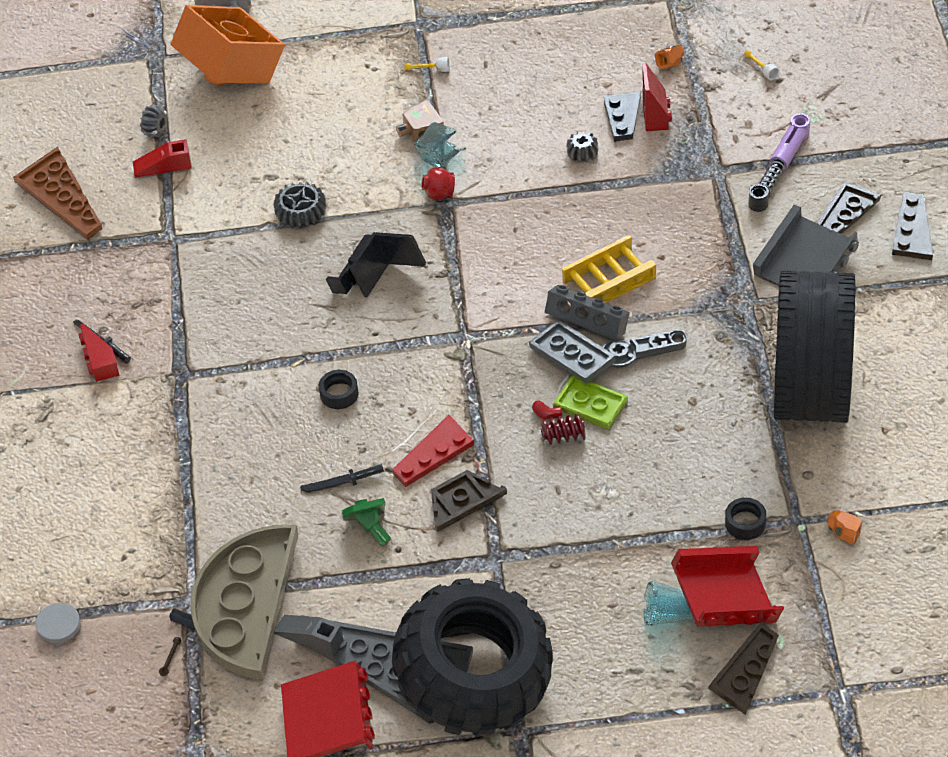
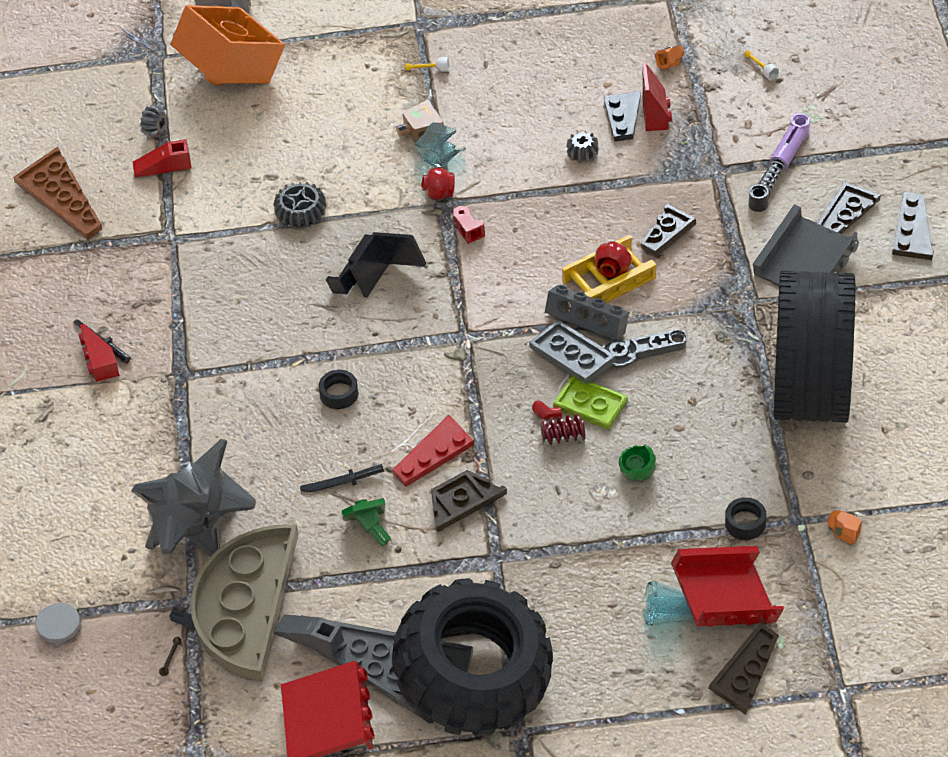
none -> dark grey piece [131,439,256,557]
none -> leg [453,206,485,244]
none -> red plant [594,241,632,278]
none -> green hair [618,444,656,481]
none -> wing [641,203,697,256]

